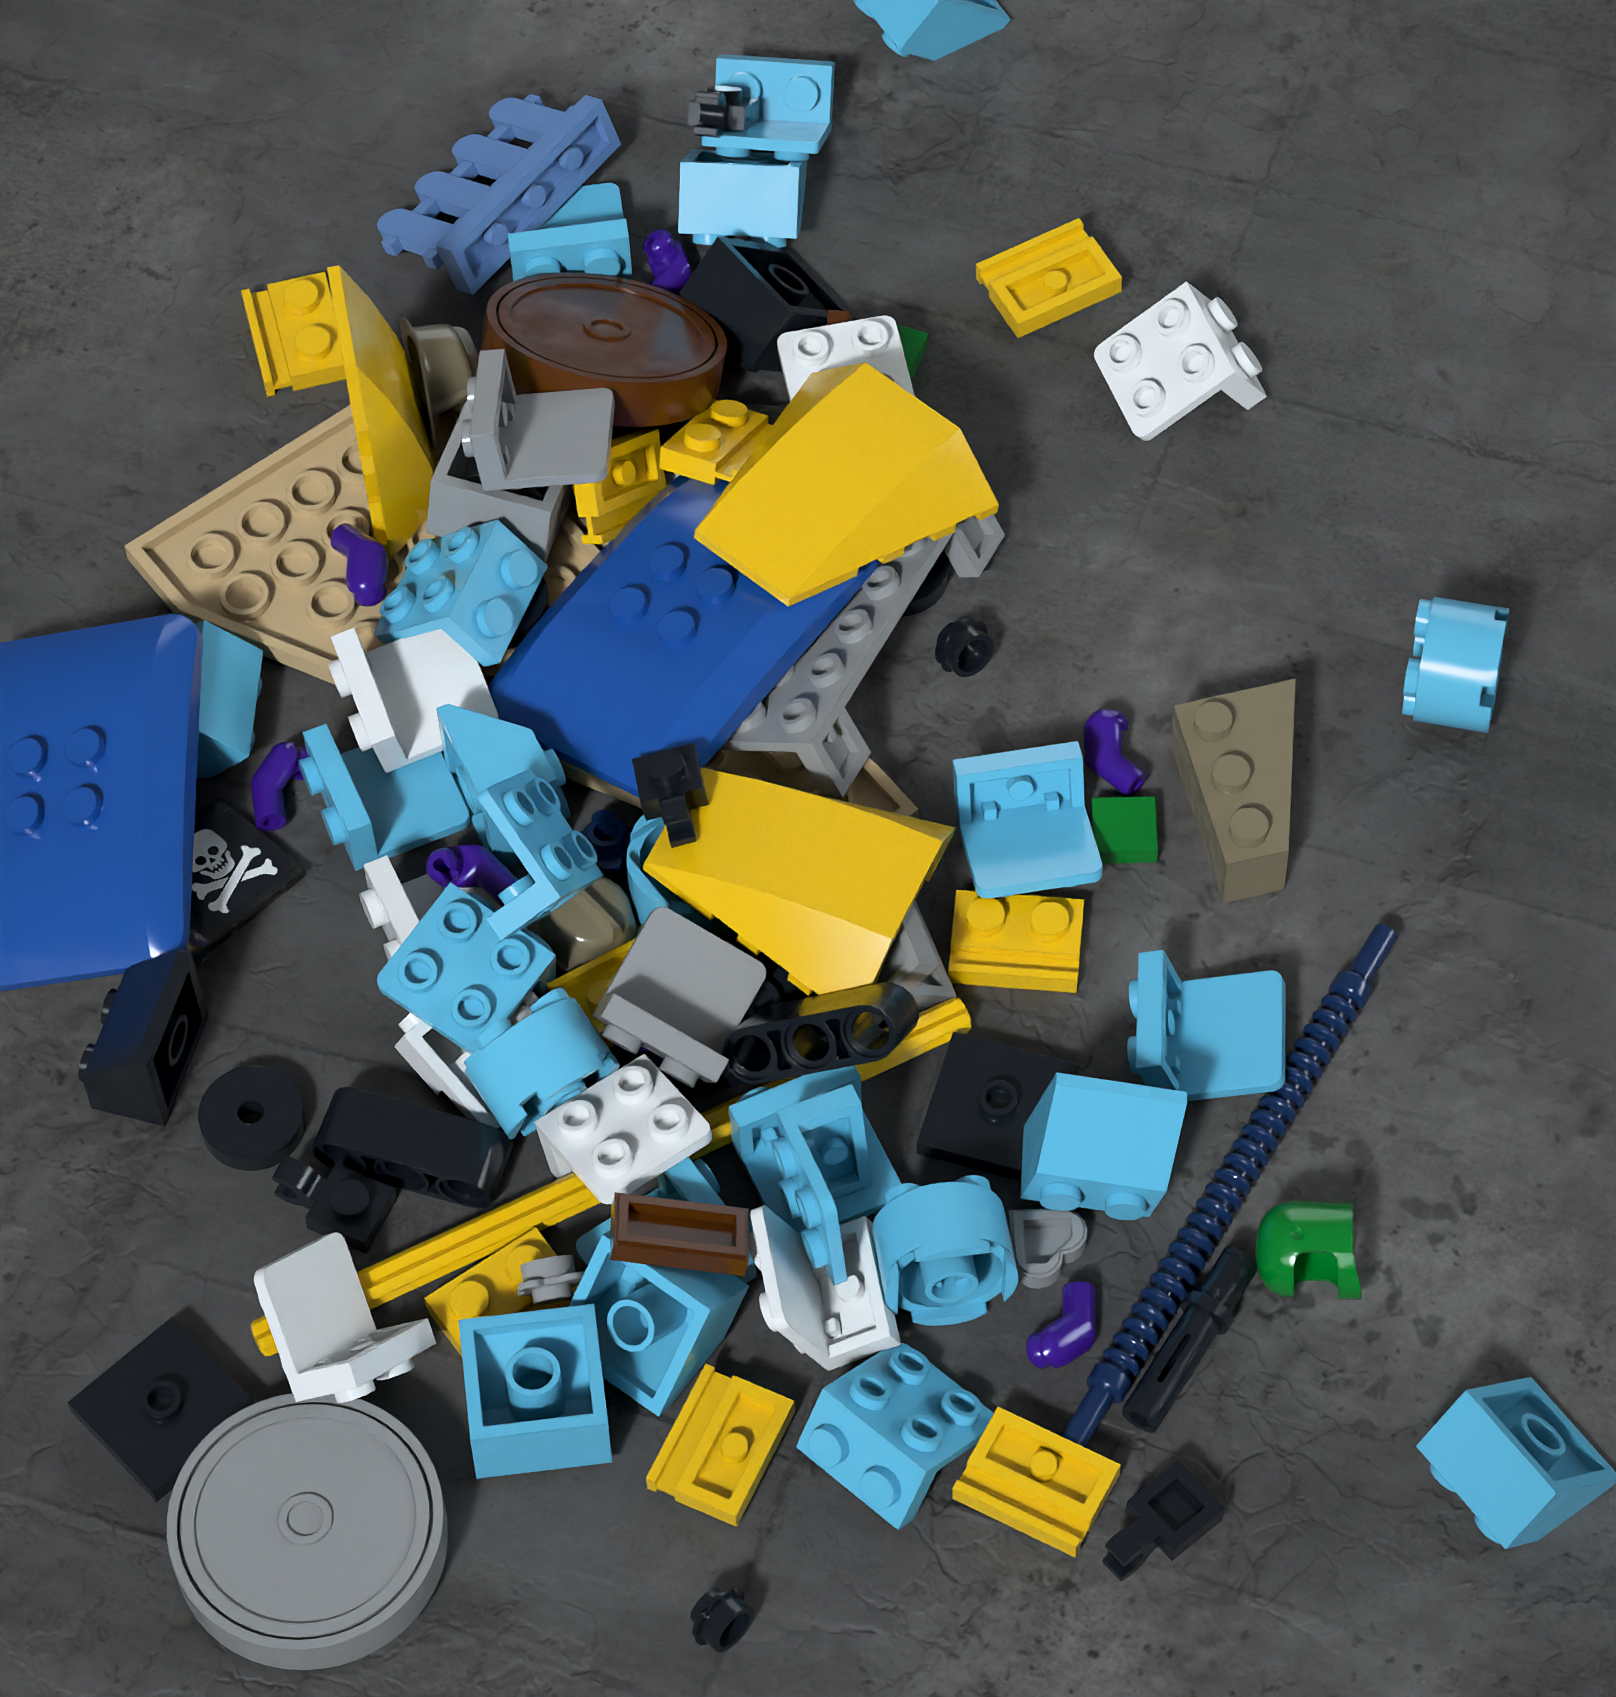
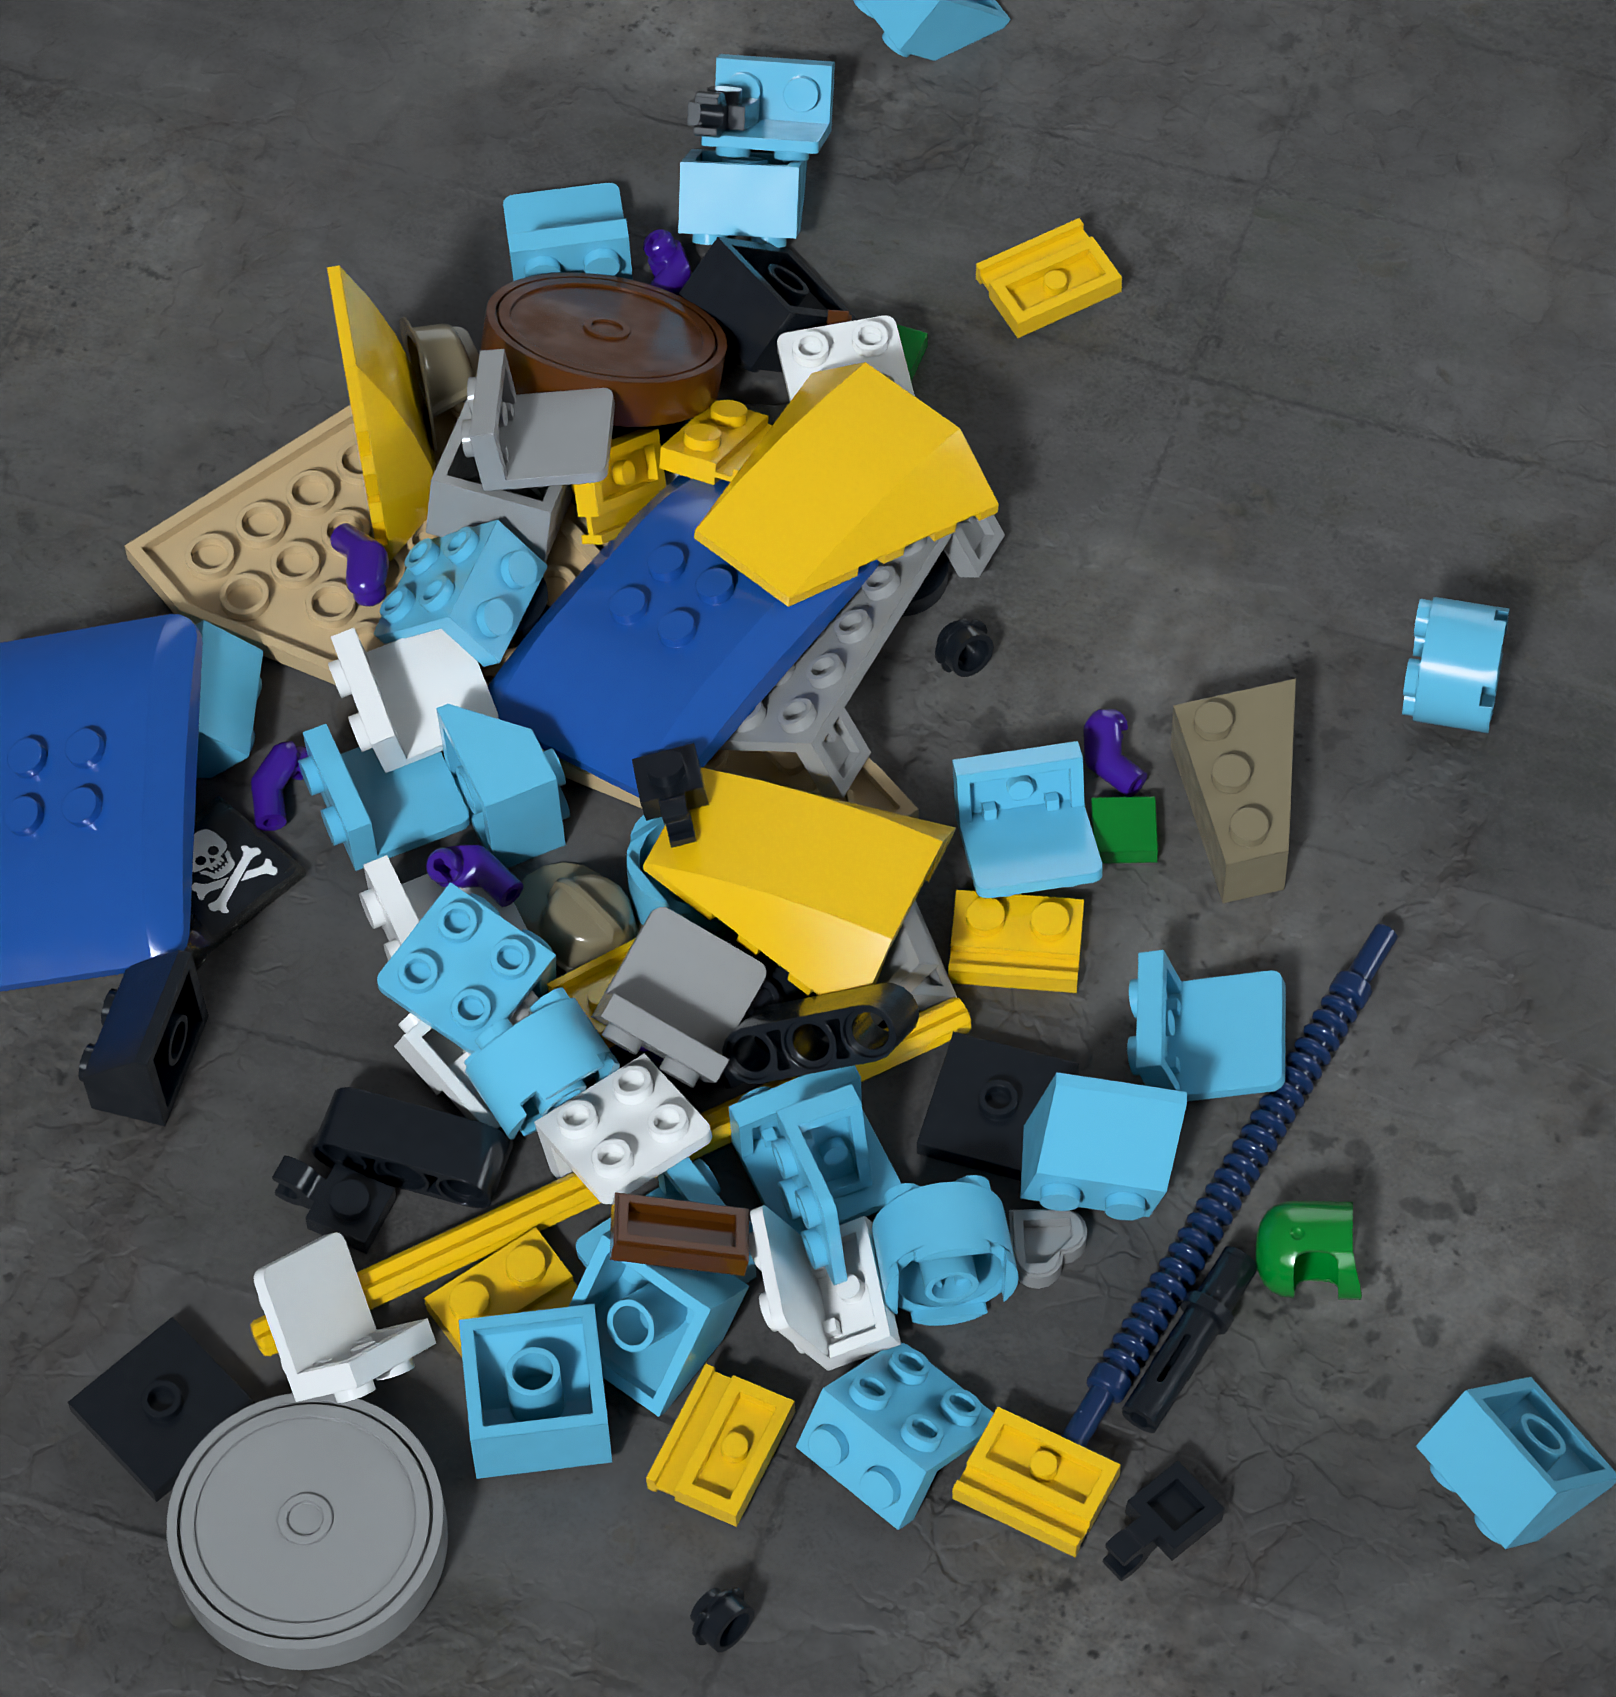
black piece [198,1066,306,1171] -> none
yellow plate [241,272,346,397] -> none
medium blue fence [377,94,621,295] -> none
medium azure bracket [477,769,603,940] -> none
light grey plate [516,1255,584,1305] -> none
dark blue plate [580,810,634,875] -> none
dark purple arm [1025,1282,1095,1369] -> none
white bracket [1094,281,1267,441] -> none

